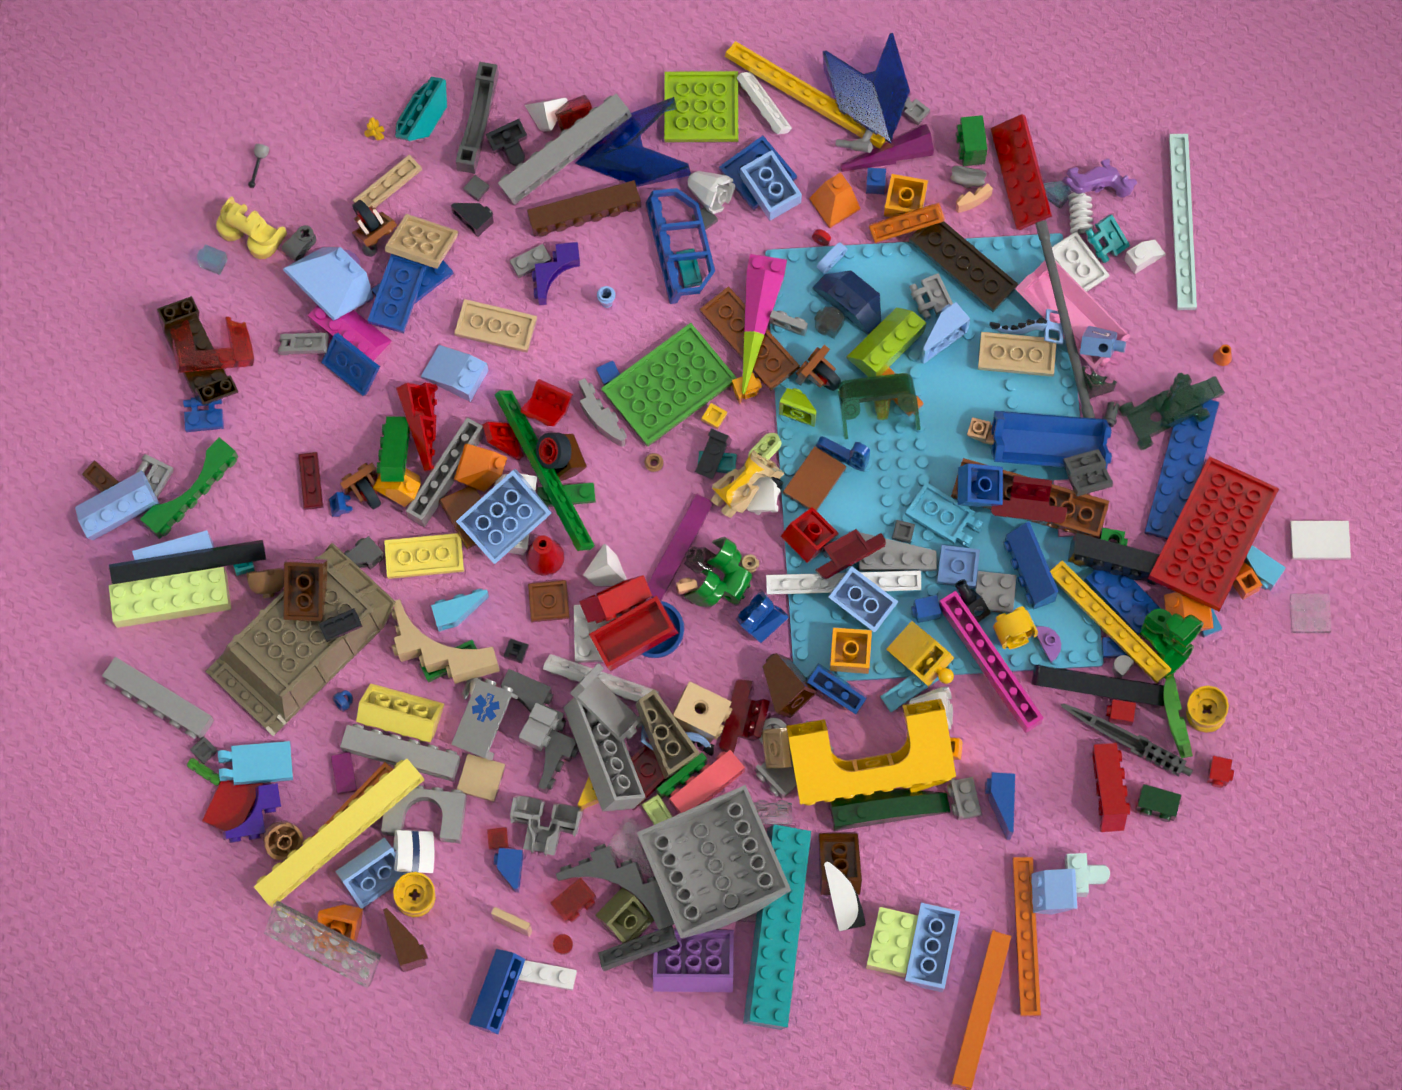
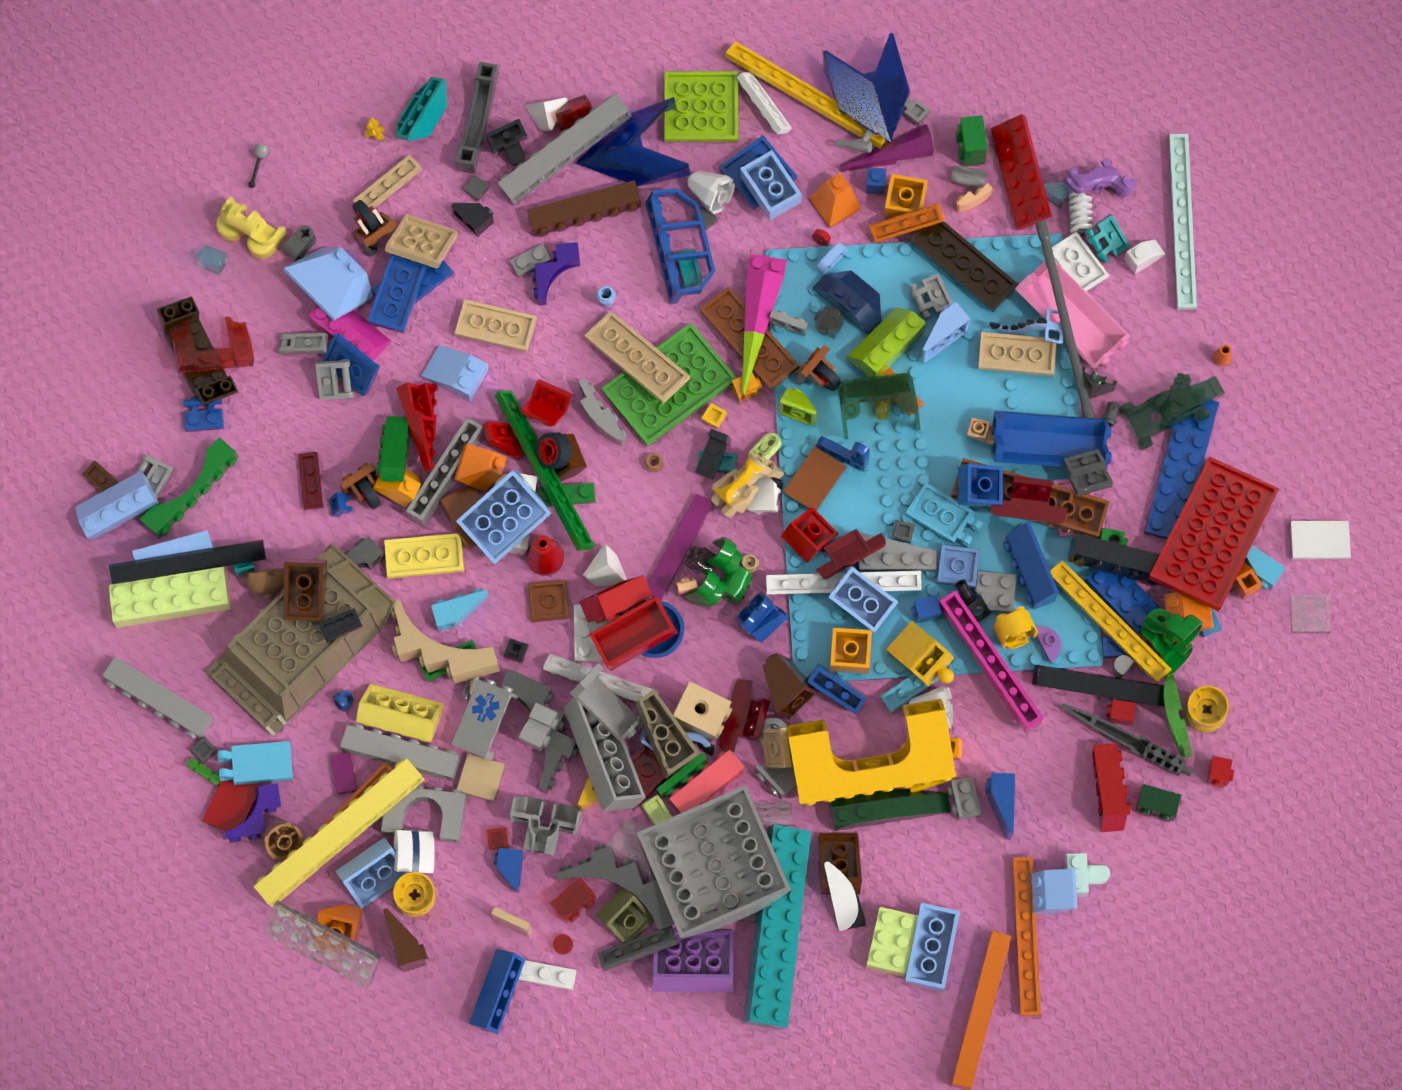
blue tile [596,361,620,386] -> none
medium blue torso [1080,326,1126,358] -> none
none -> light grey plate [315,359,354,400]
none -> tan plate [584,311,690,404]

